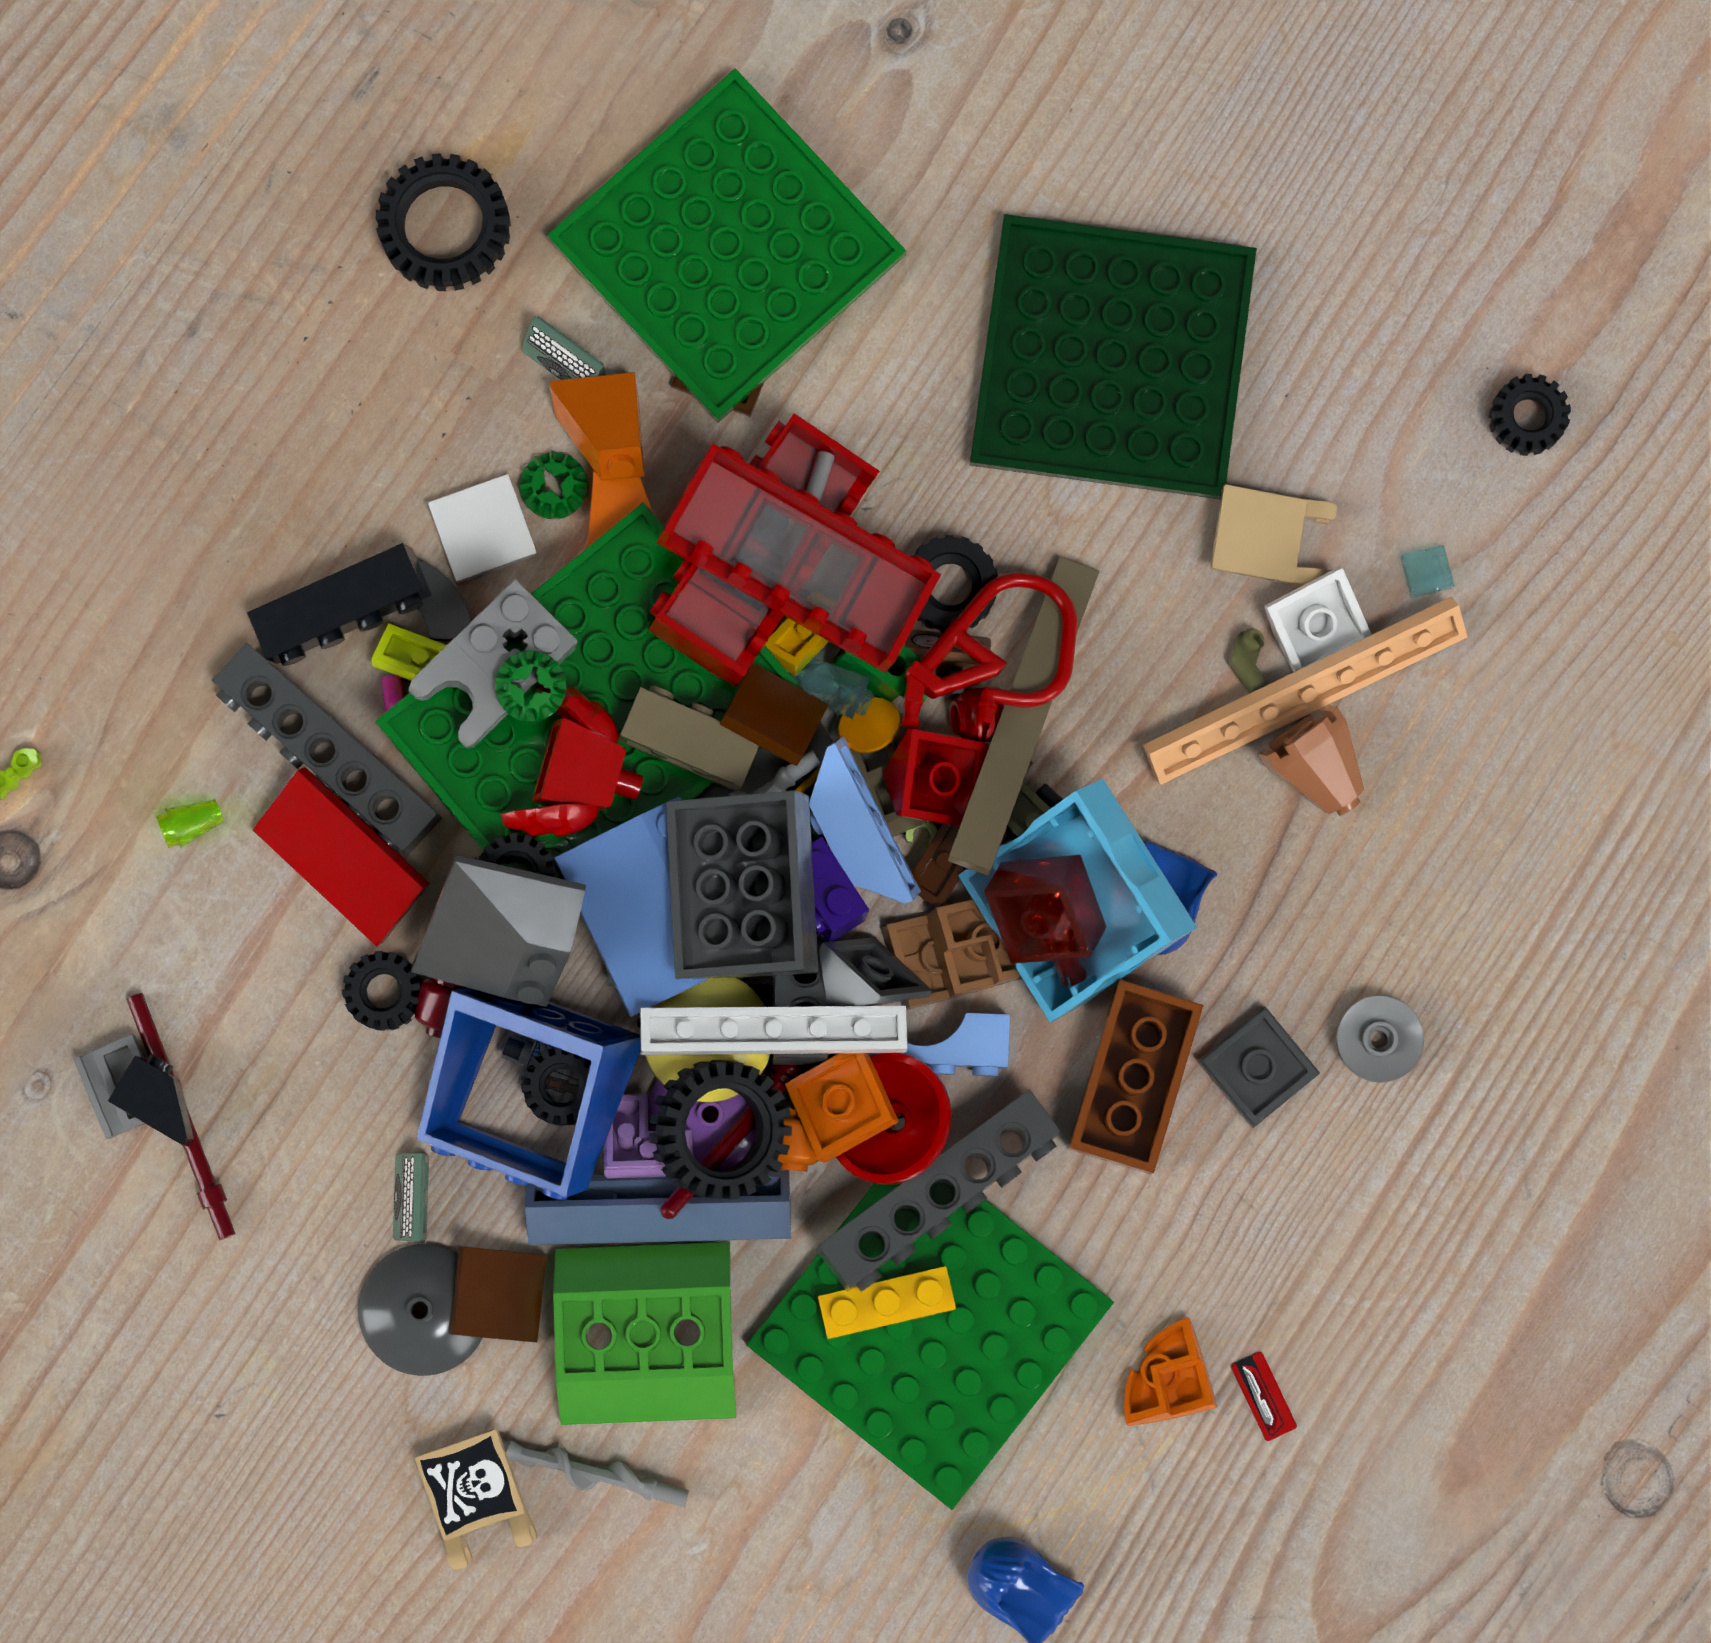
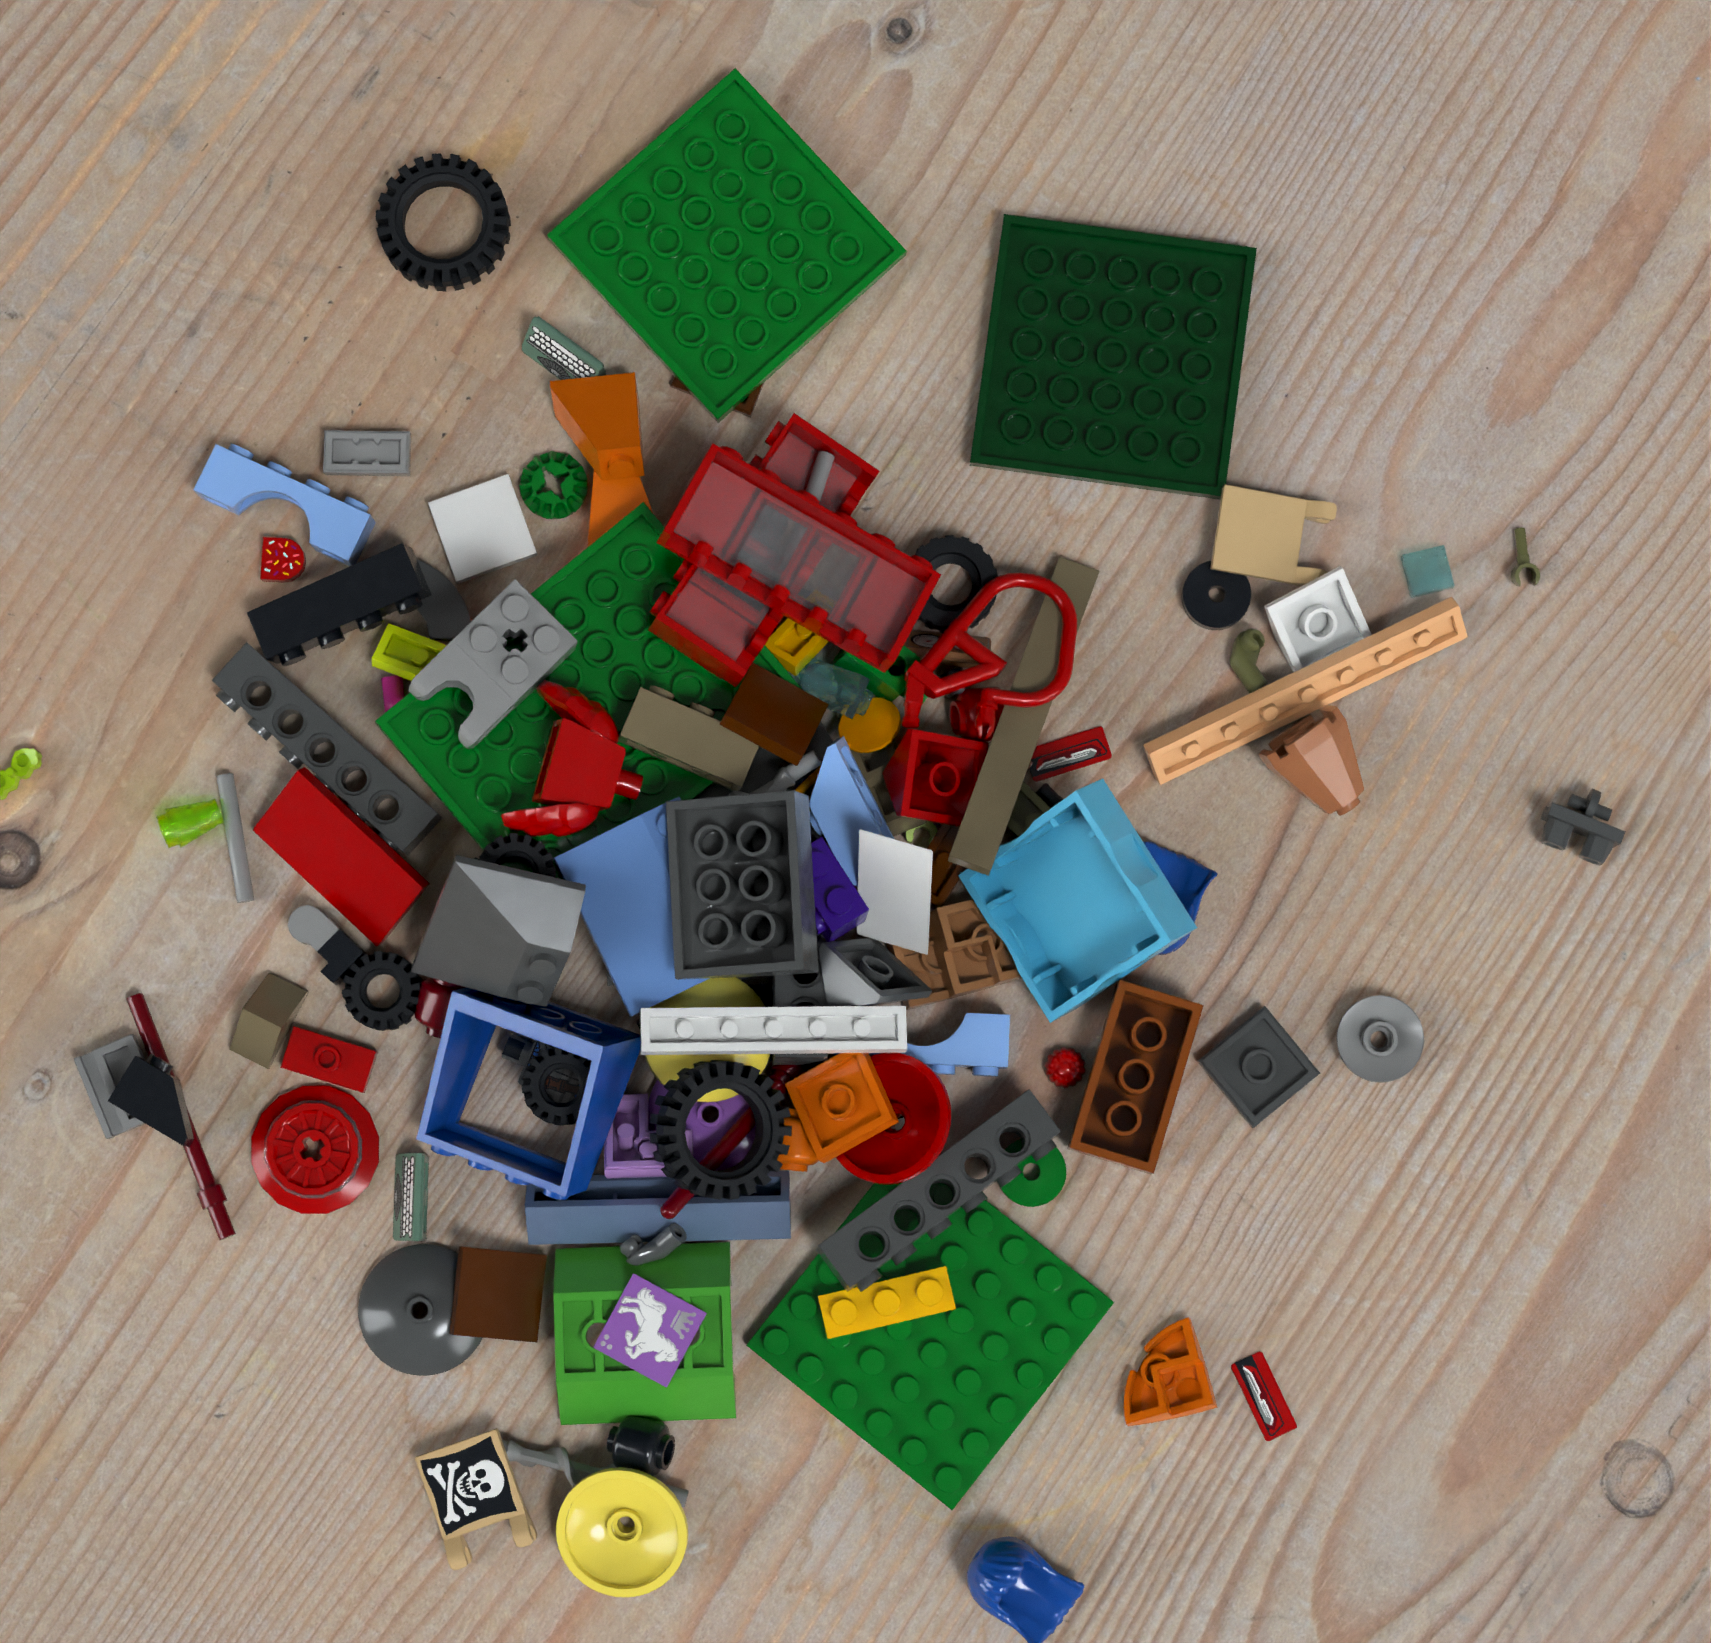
green gear [495,650,566,722] -> none
clear red brick [984,855,1107,987] -> none
black tyre [1489,374,1571,456] -> none
none -> light blue arch [193,444,376,566]
none -> light grey bar [216,773,254,903]
none -> dark tan slope [230,973,309,1069]
none -> red piece [251,1086,379,1214]
none -> red tile [260,537,306,583]
none -> red plate [280,1026,378,1093]
none -> leg [288,905,367,986]
none -> light grey plate [323,430,411,476]
none -> light yellow dish [556,1467,688,1597]
none -> medium lavender sticker [593,1273,707,1388]
none -> black head [607,1416,675,1476]
none -> dark grey arm [620,1223,687,1266]
none -> white sticker [857,829,933,955]
none -> green piece [999,1139,1066,1207]
none -> sticker [1030,726,1112,782]
none -> red piece [1044,1047,1086,1089]
none -> black piece [1182,561,1251,631]
none -> olive hand [1511,528,1540,586]
none -> dark grey hips [1541,788,1626,866]

